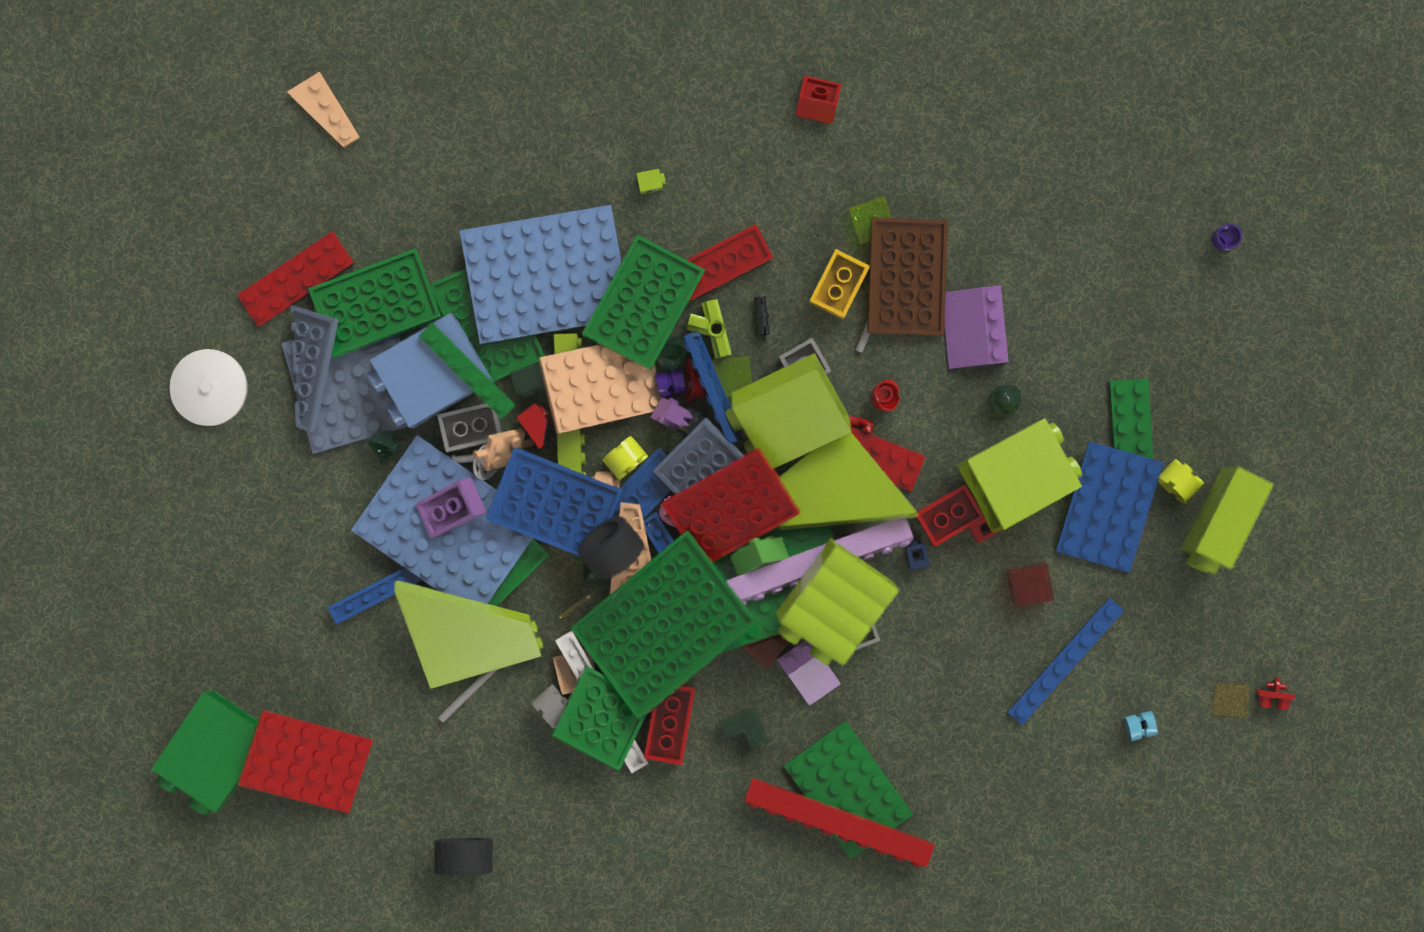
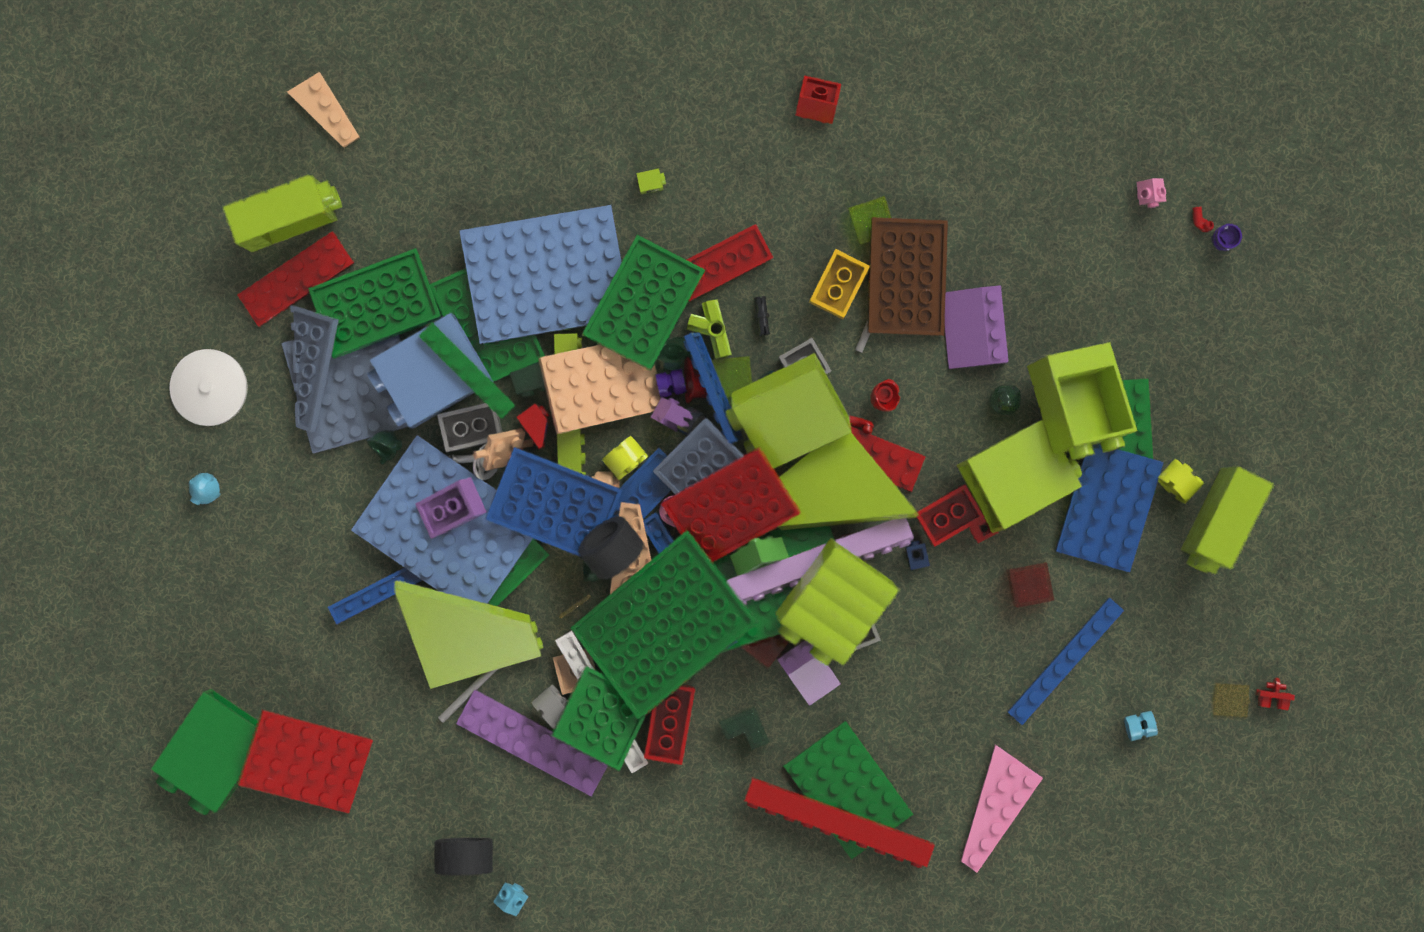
none -> medium azure helmet [189,473,220,505]
none -> lime brick [223,175,342,252]
none -> medium lavender plate [456,690,607,796]
none -> medium azure brick [494,882,528,916]
none -> bright pink wing [961,745,1043,872]
none -> lime brick [1027,342,1137,460]
none -> bright pink brick [1136,178,1166,208]
none -> red arm [1192,207,1214,232]

